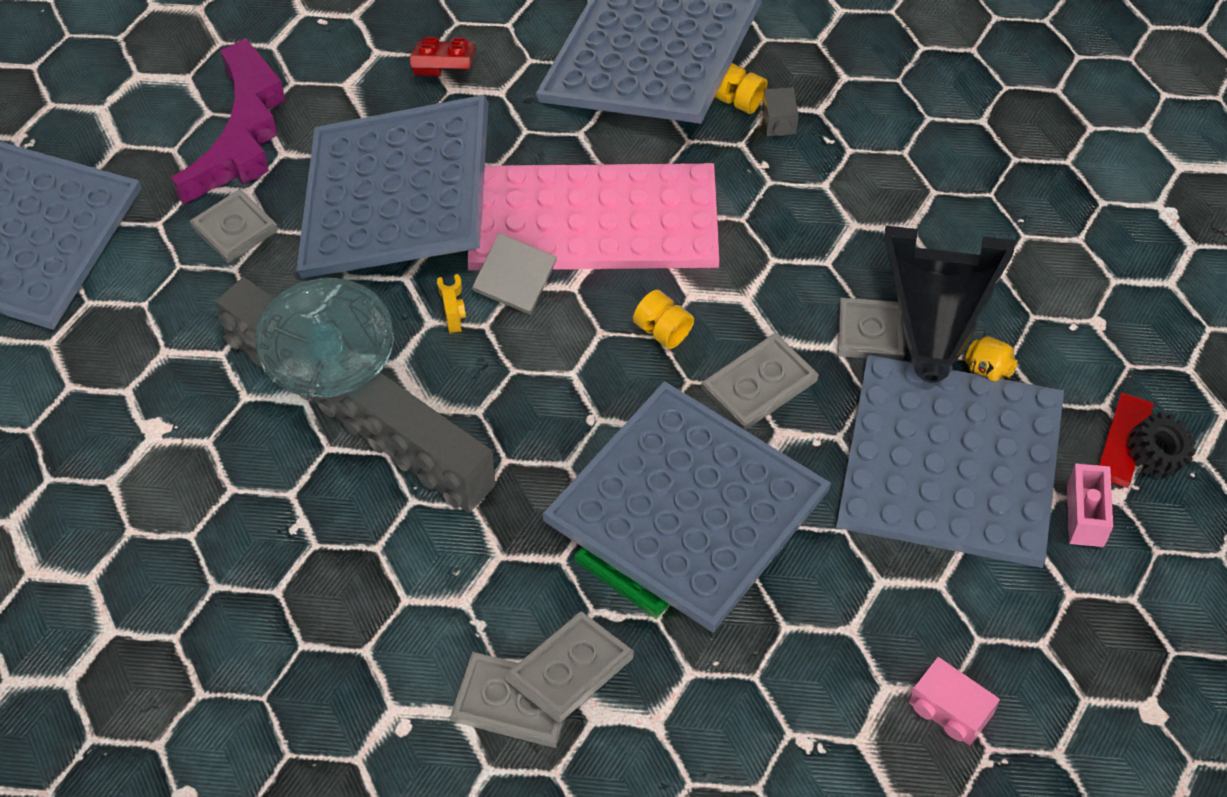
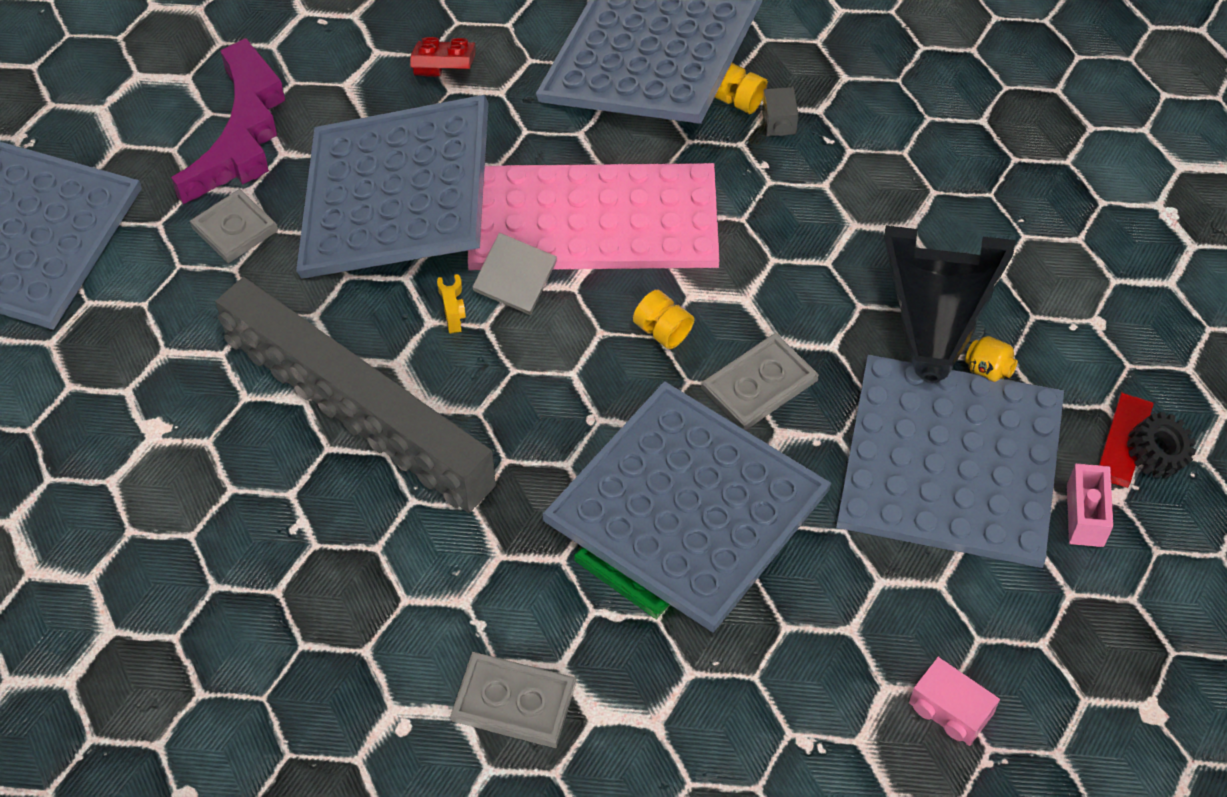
clear light blue dish [255,278,394,398] -> none
light grey tile [506,611,634,723] -> none
light grey tile [838,298,904,361] -> none

